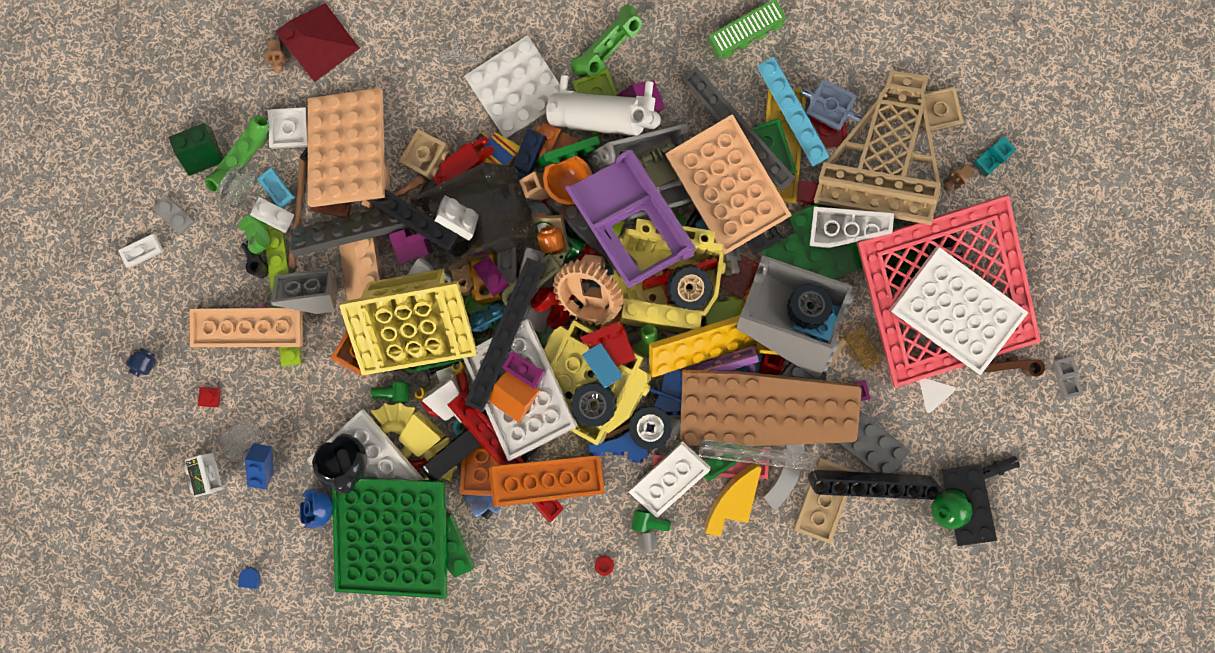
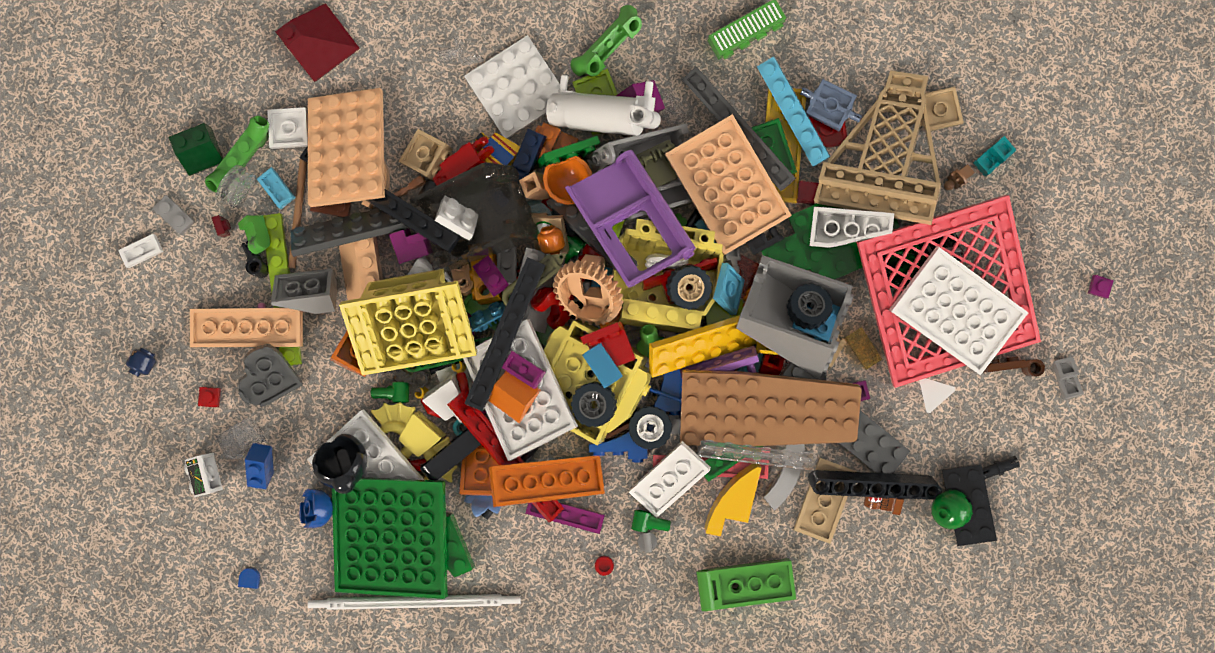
white plate [250,197,294,233] -> none
medium nougat piece [264,39,287,73] -> none
none -> dark red plate [212,215,231,238]
none -> dark grey plate [238,344,303,407]
none -> white axle [308,594,521,610]
none -> magenta plate [525,502,605,534]
none -> white arm [645,253,689,269]
none -> bright green hinge [696,558,796,611]
none -> medium azure tile [713,263,745,315]
none -> dark orange leg [864,497,904,515]
none -> magenta plate [1088,275,1114,299]

